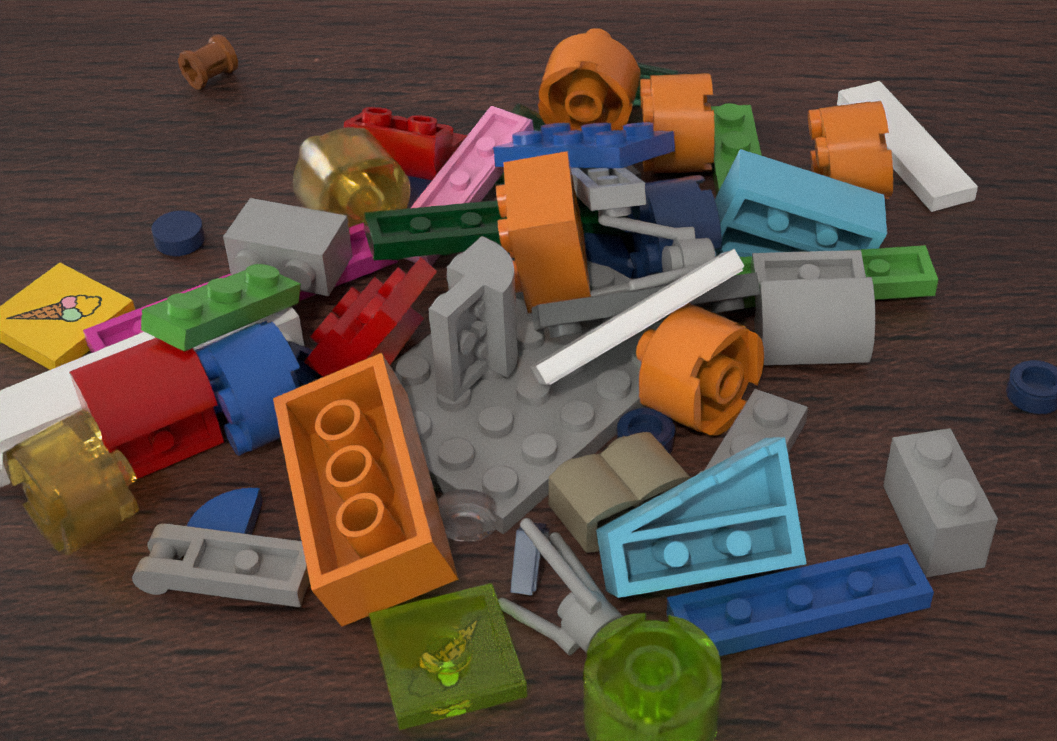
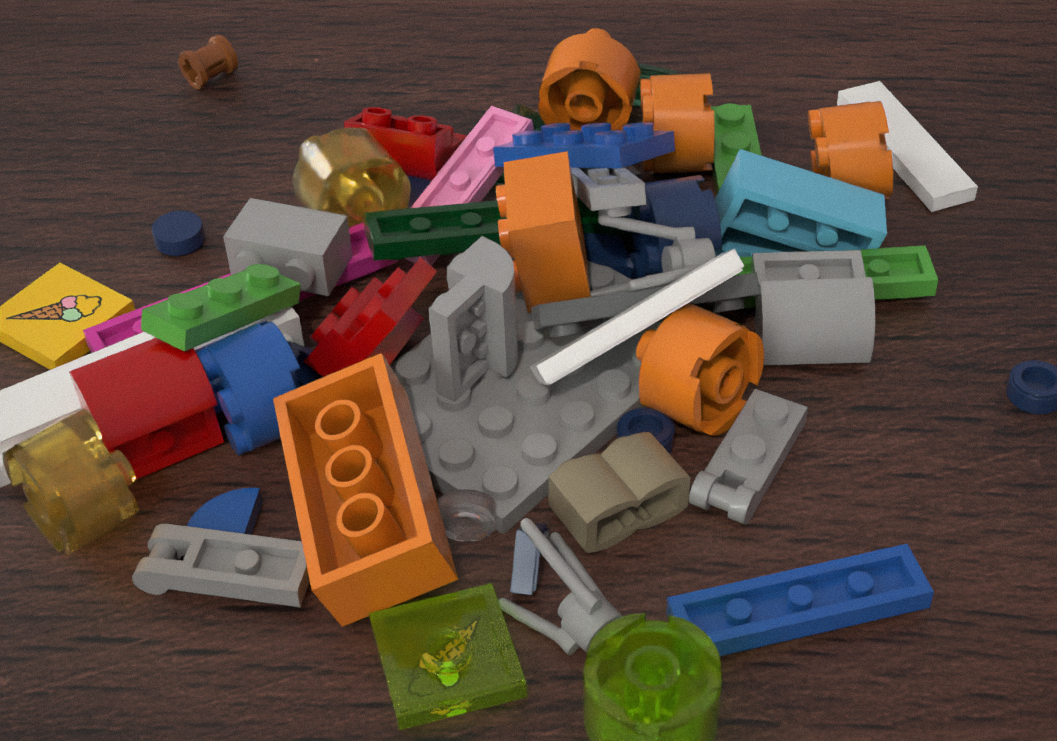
medium azure wedge [596,437,807,598] -> none
light grey brick [883,428,998,577] -> none

